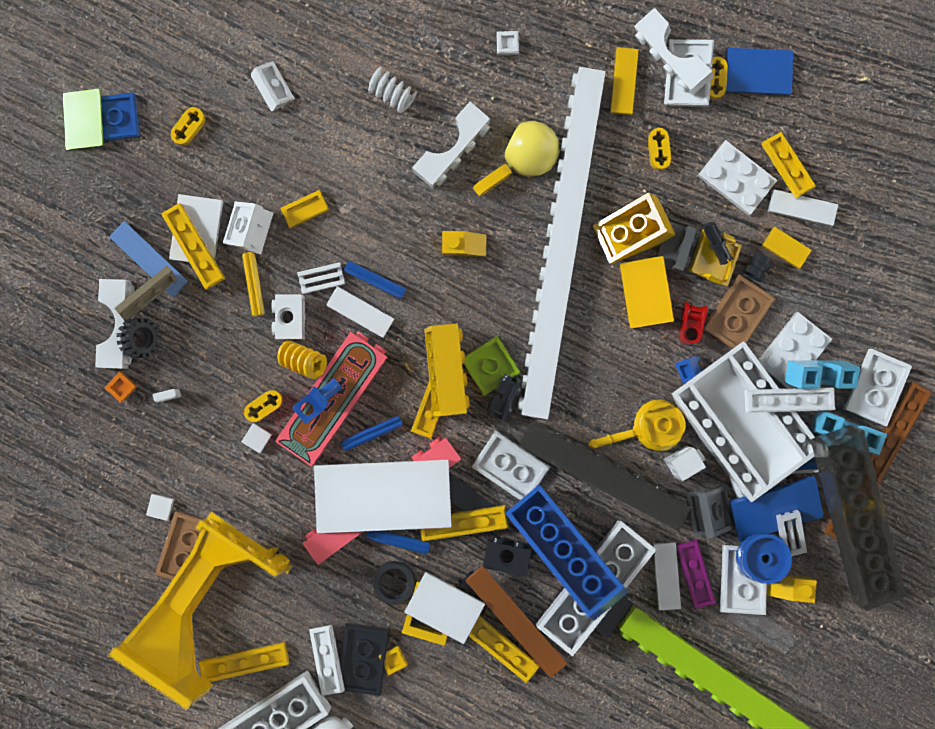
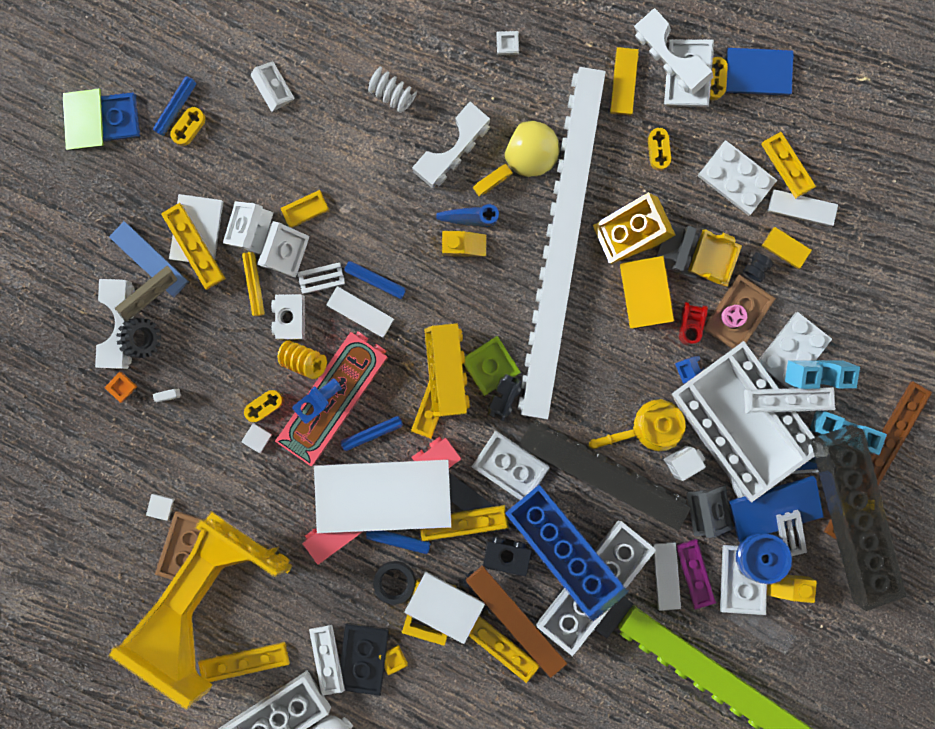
black axle [703,221,733,265] -> none
white plate [844,349,912,427] -> none
none -> blue axle [153,76,196,136]
none -> white bracket [257,221,310,278]
none -> blue piece [436,204,499,227]
none -> bright pink wheel [722,305,747,328]

